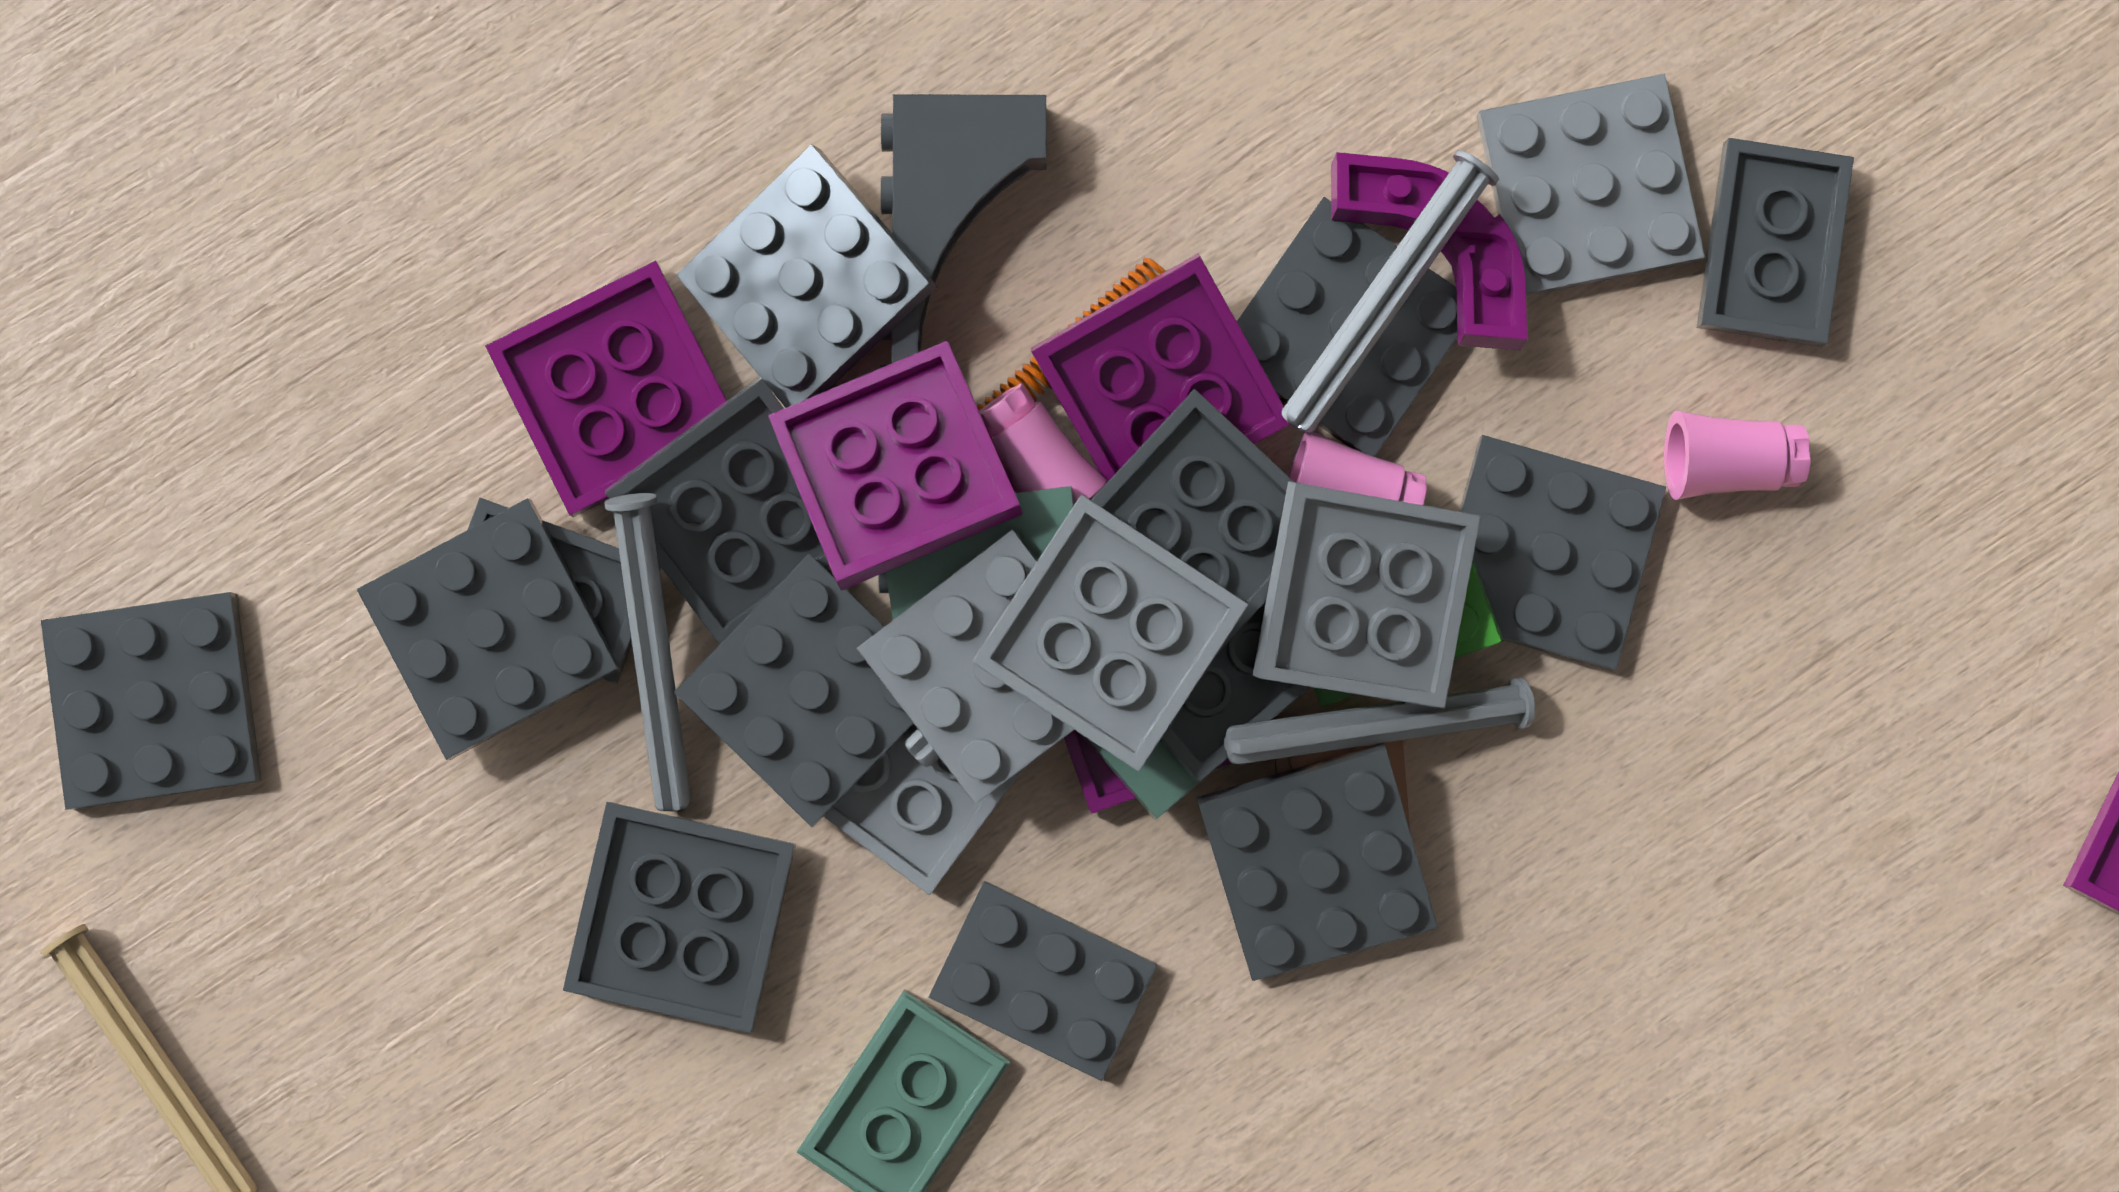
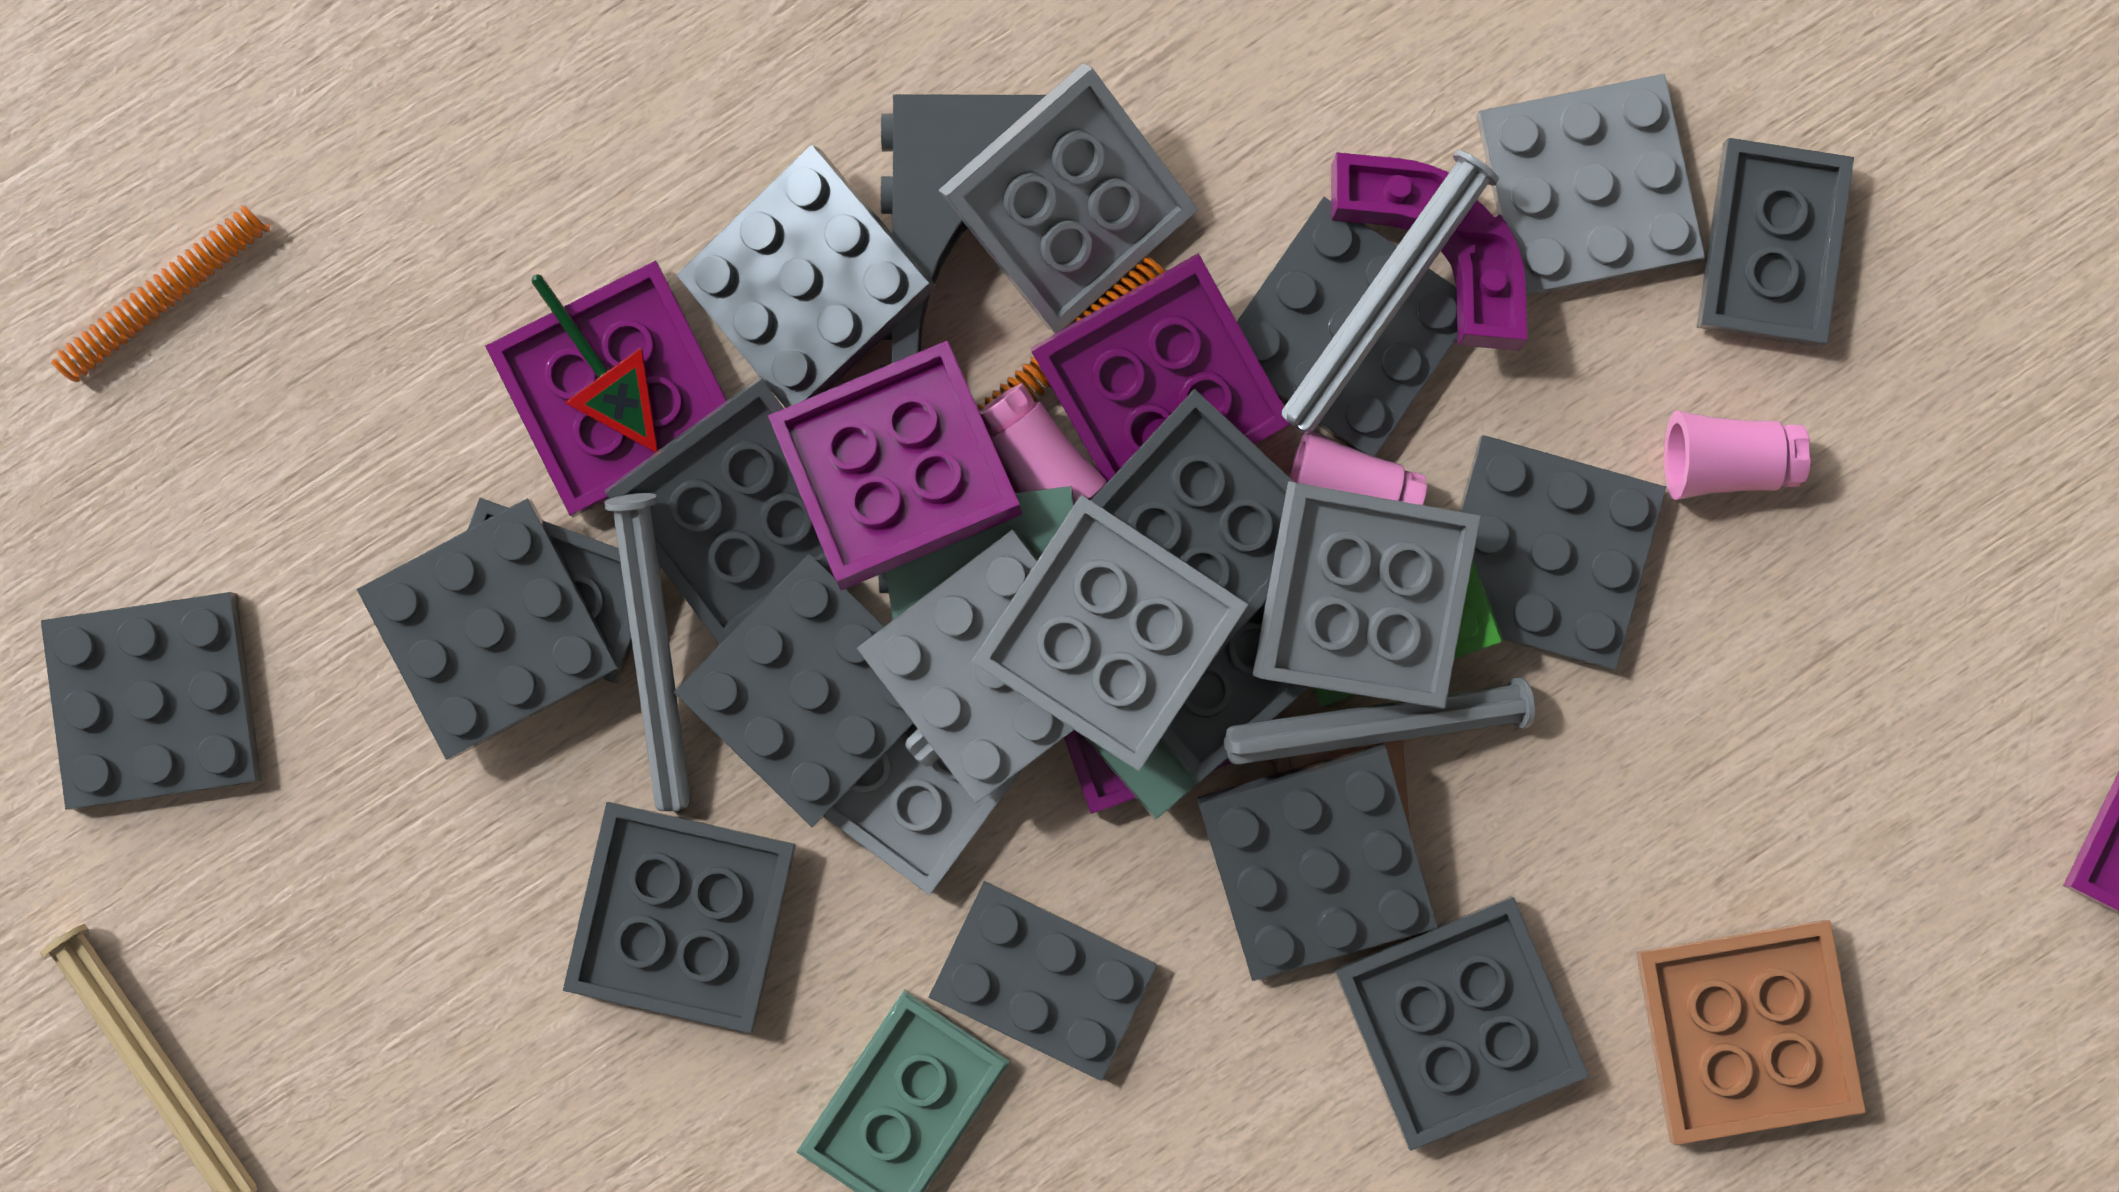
none -> orange piece [51,205,270,382]
none -> piece [531,274,658,452]
none -> light grey plate [938,63,1198,334]
none -> dark grey plate [1334,896,1589,1151]
none -> nougat plate [1636,920,1866,1145]

